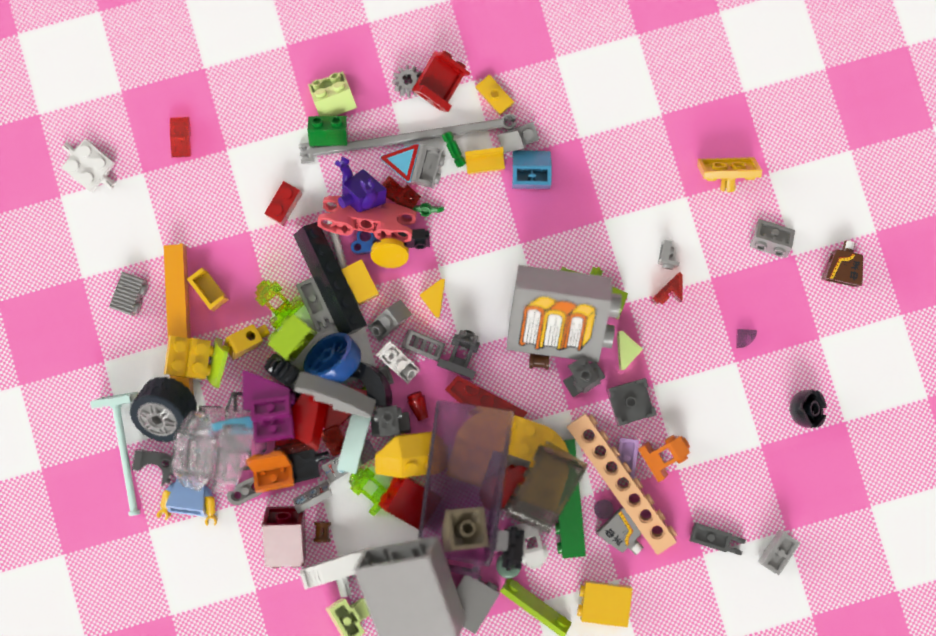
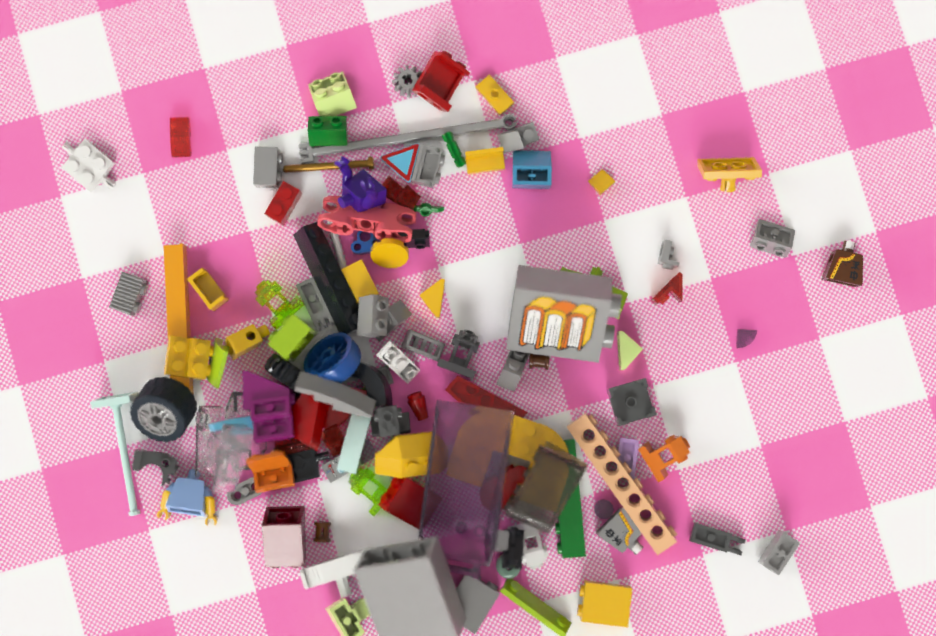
clear wedge [171,410,216,492] -> none
light grey tile [293,481,333,513] -> none
dark tan slope [441,507,489,552] -> none
dark grey tile [563,356,605,397] -> none
black cylinder [789,389,827,428] -> none
none -> light grey hinge [253,146,283,188]
none -> pearl gold bar [283,156,374,173]
none -> light grey hinge [357,294,389,338]
none -> light grey slope [497,351,530,392]
none -> yellow slope [588,169,616,195]

